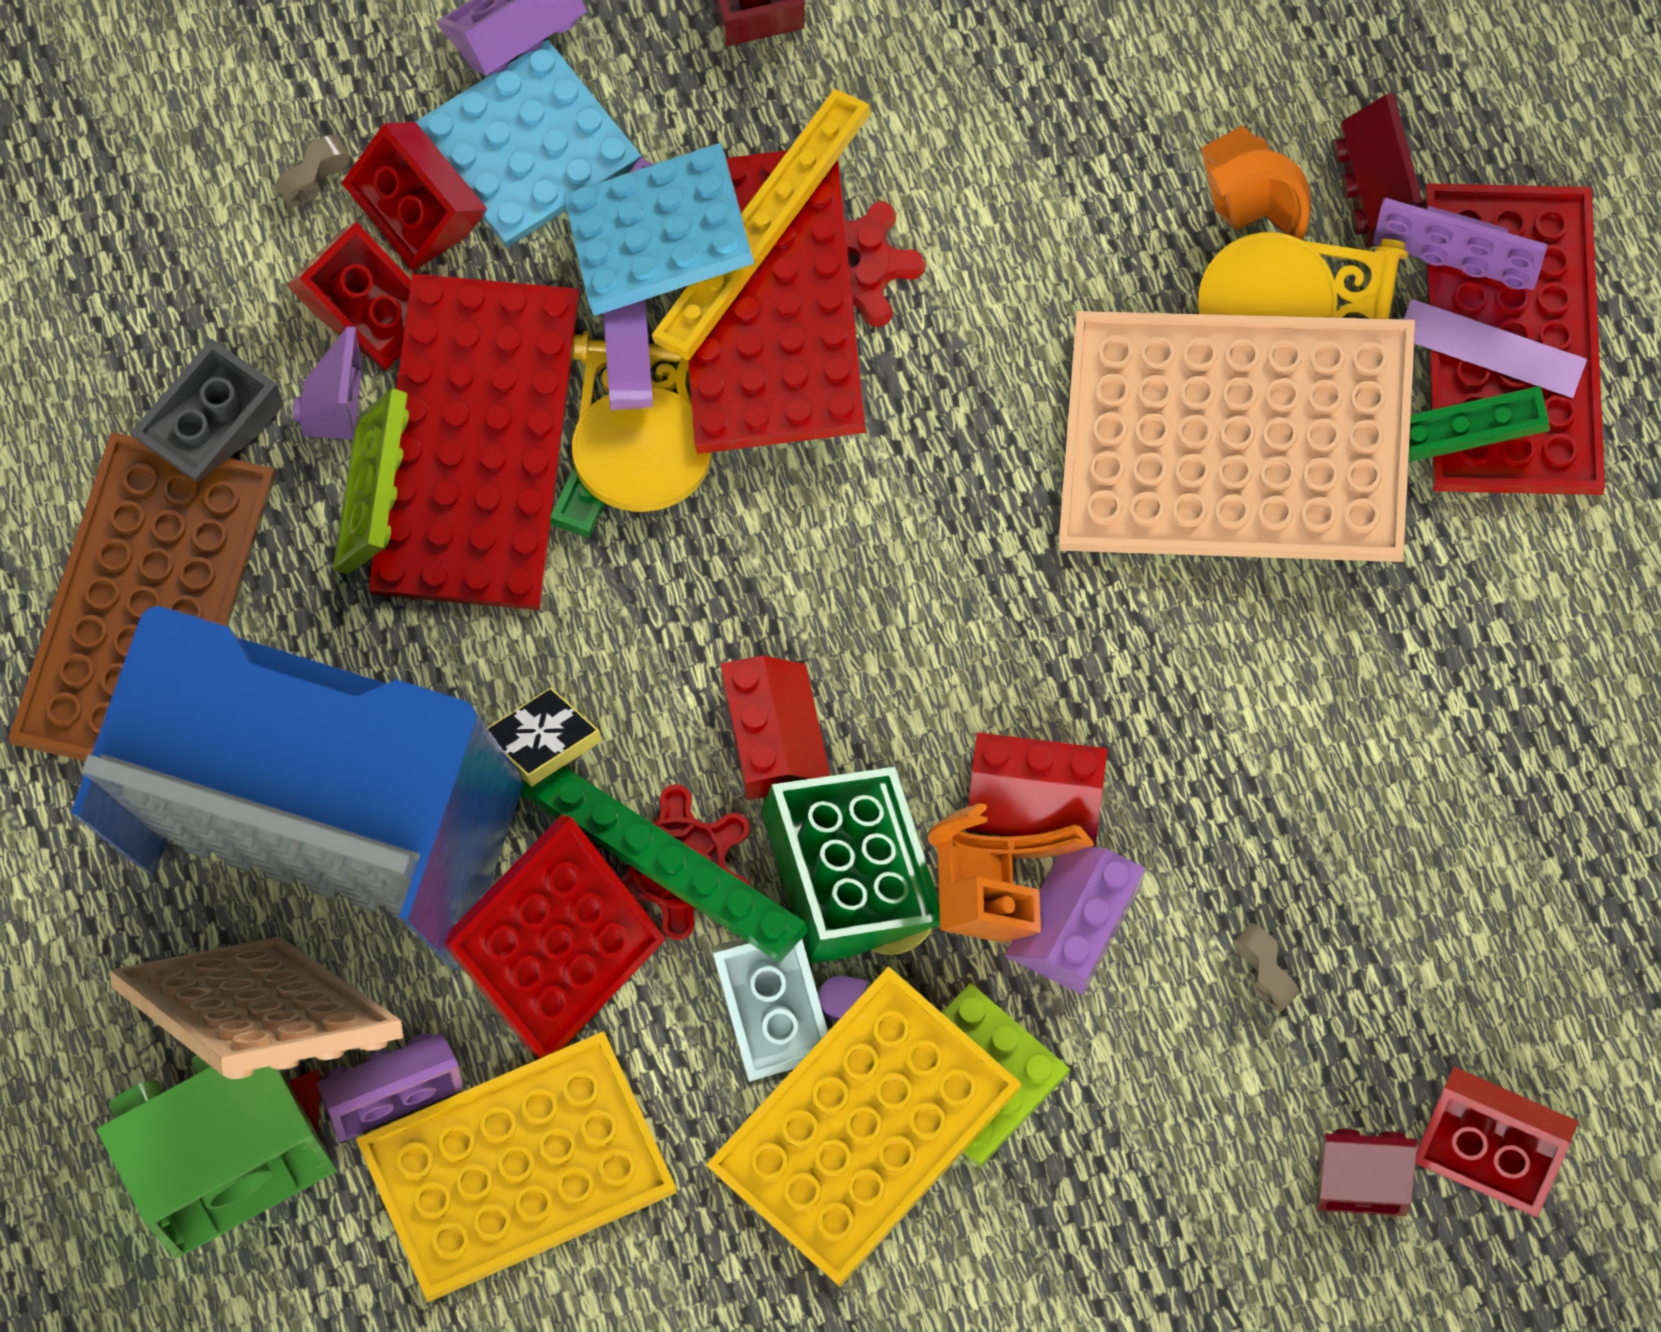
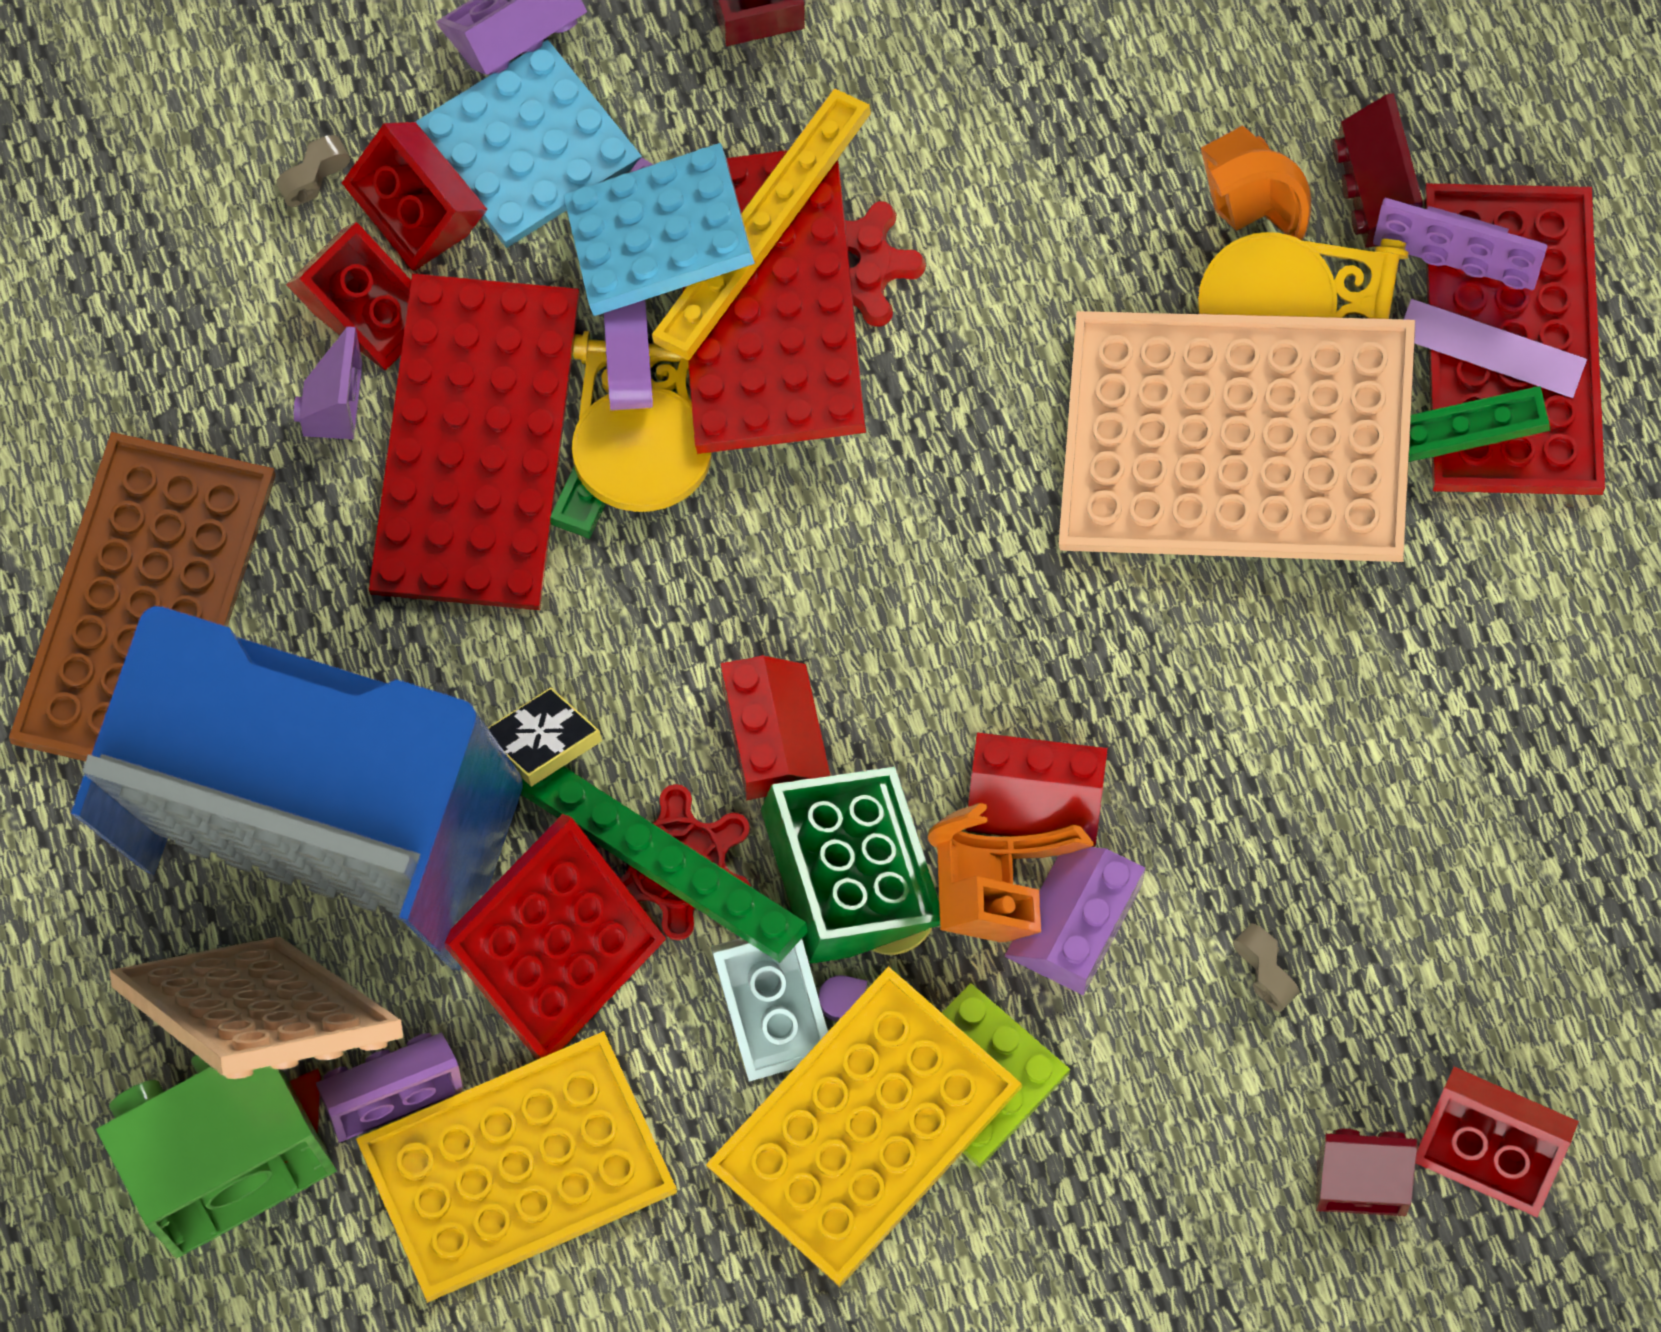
dark grey slope [130,338,284,482] -> none
lime plate [333,388,409,574] -> none

